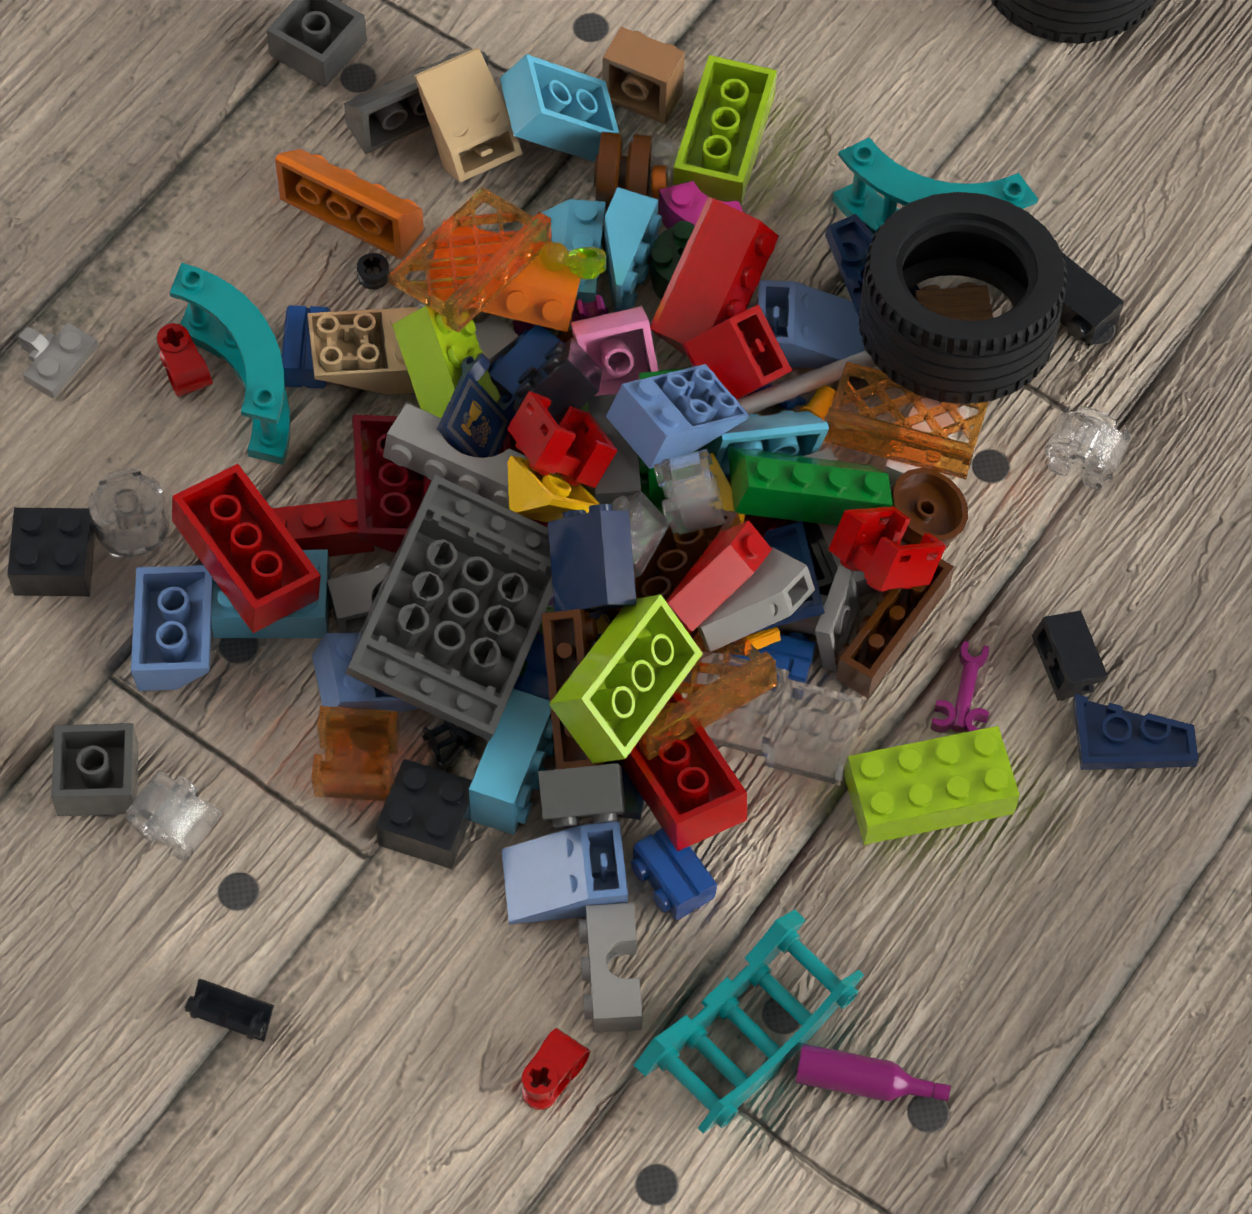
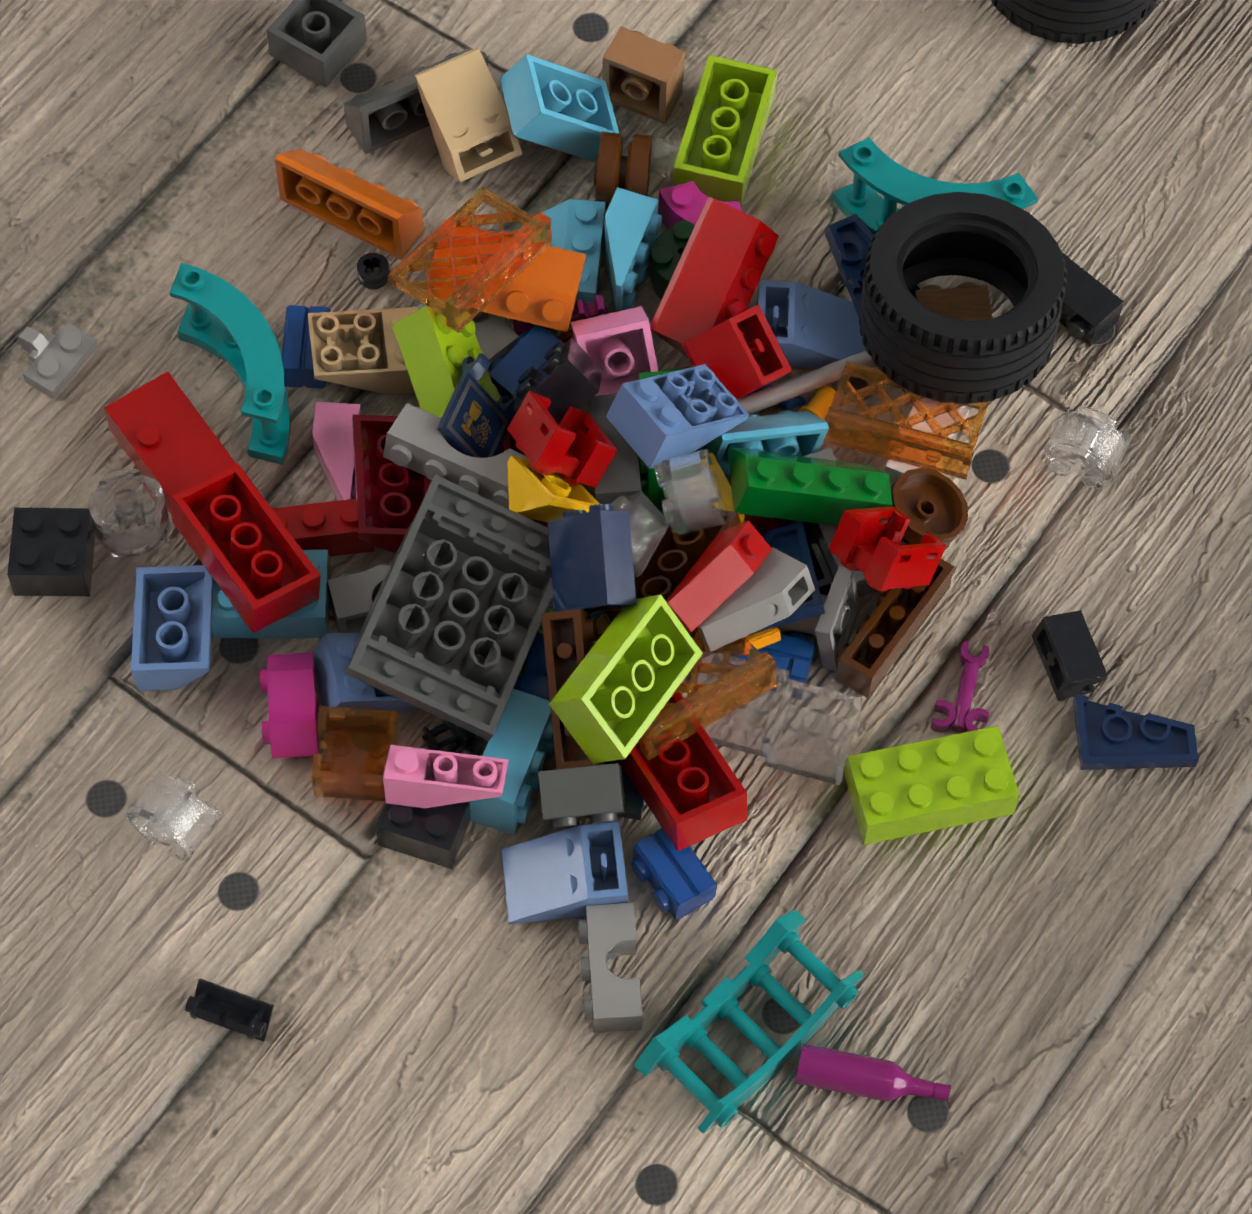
dark grey brick [51,723,138,816] -> none
red piece [157,323,213,398] -> none
red piece [522,1028,591,1110] -> none
clear neon green plate [540,242,606,279] -> none
orange tile [651,165,668,201] -> none
none -> red brick [104,371,236,515]
none -> dark pink brick [260,652,319,758]
none -> bright pink slope [312,402,361,501]
none -> bright pink slope [383,745,509,808]

